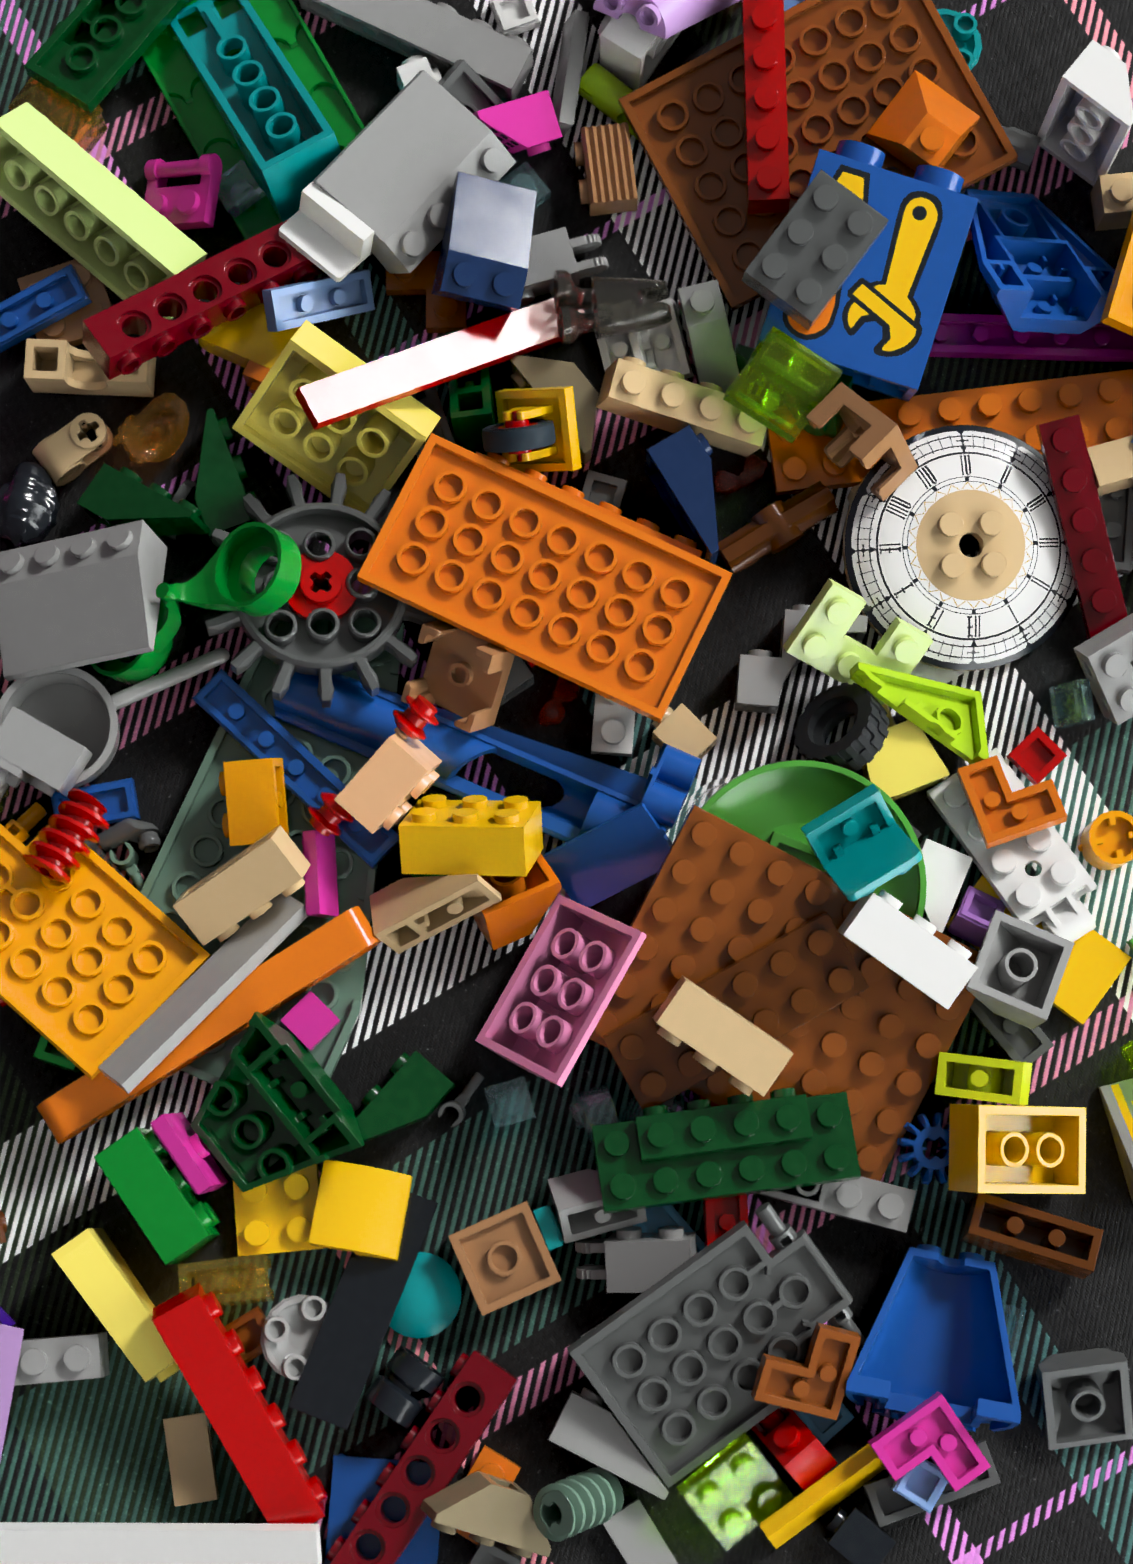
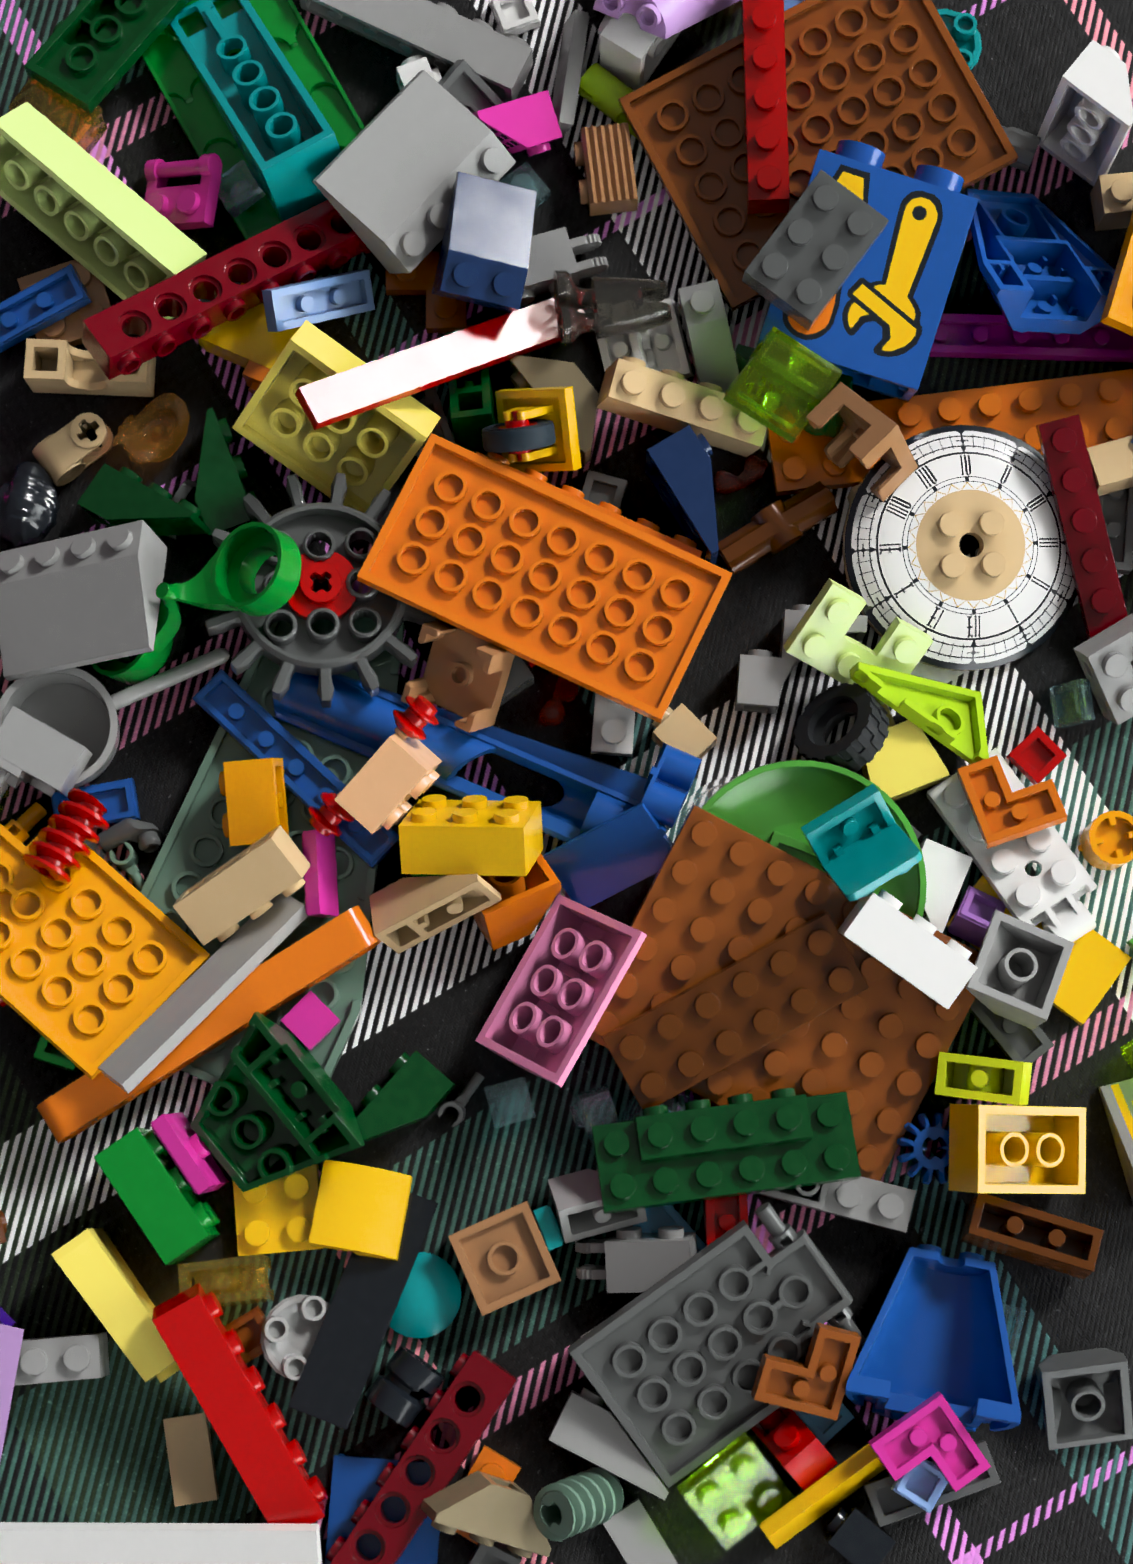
white panel [279,181,374,282] -> none
tan brick [653,975,794,1097] -> none
orange slope [866,70,980,171] -> none

